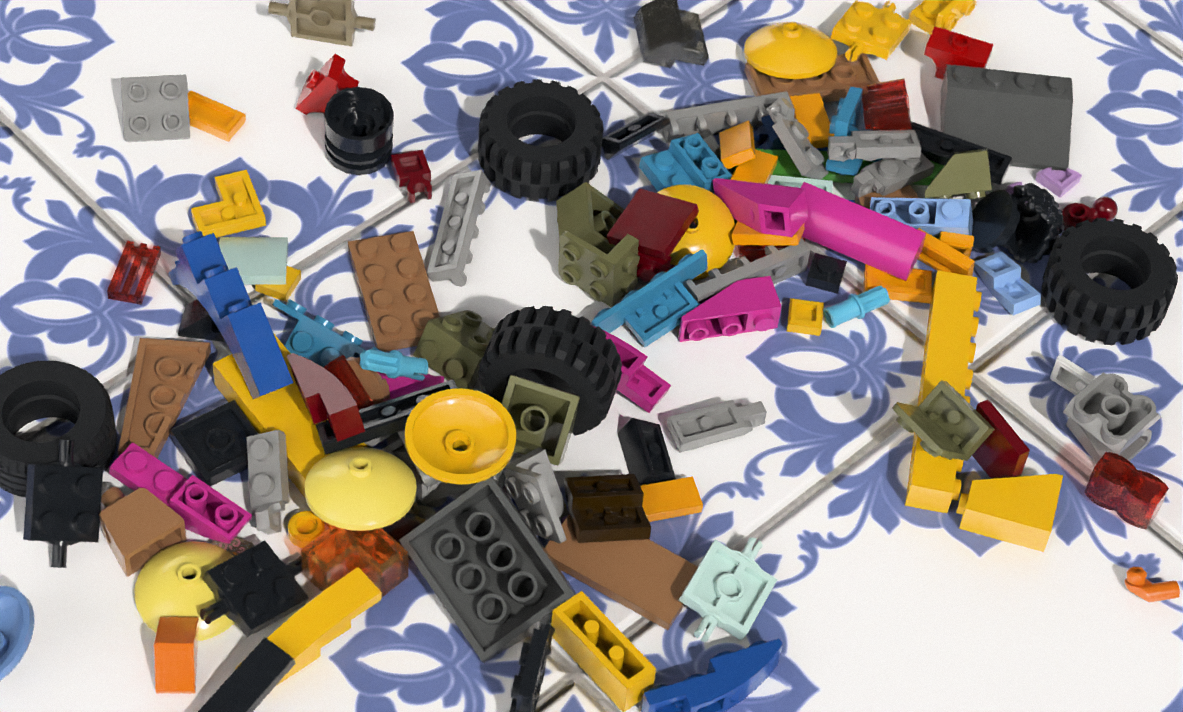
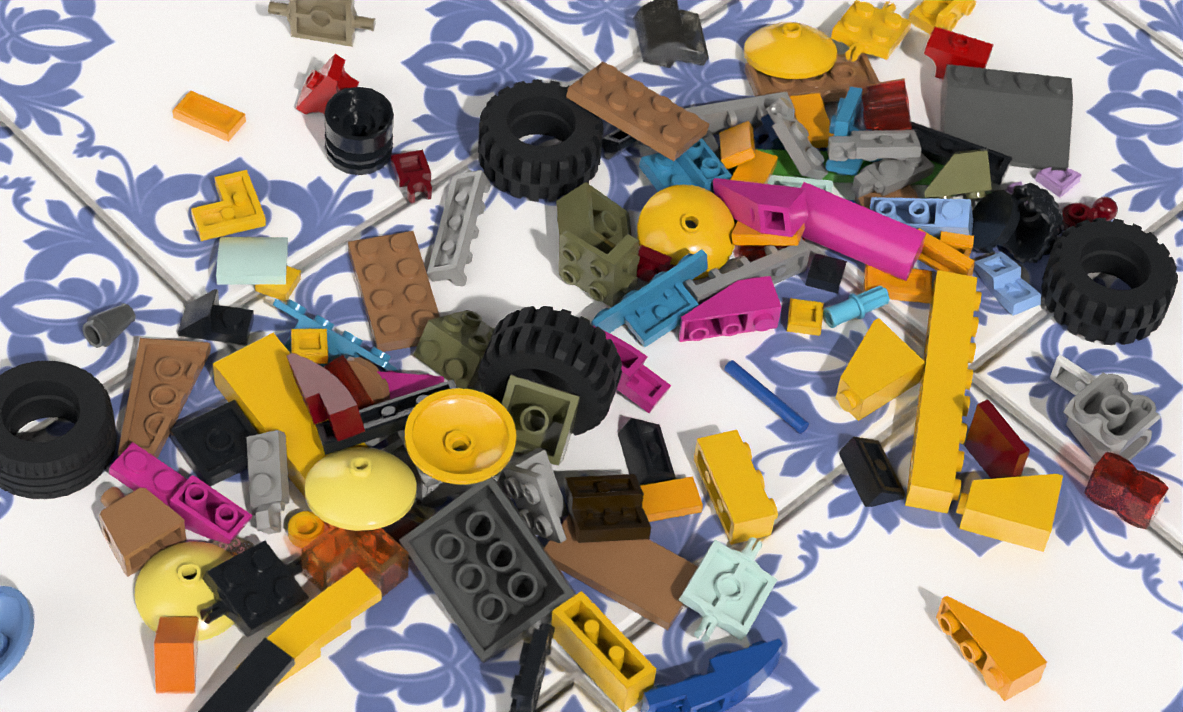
black plate [23,439,103,568] -> none
clear red tile [107,240,161,305] -> none
light grey bracket [121,74,191,143] -> none
blue arch [168,231,293,399] -> none
medium azure axle [360,349,428,381] -> none
dark red tile [606,188,699,260] -> none
light grey hinge [667,399,767,453] -> none
olive bracket [892,380,995,461] -> none
orange arm [1125,567,1180,602] -> none
none -> dark grey cone [83,303,136,348]
none -> yellow tile [291,329,328,364]
none -> medium nougat plate [566,62,710,161]
none -> yellow brick [693,429,778,545]
none -> blue bar [724,360,809,434]
none -> yellow slope [835,318,925,421]
none -> black slope [839,437,906,507]
none -> light orange slope [936,596,1047,702]

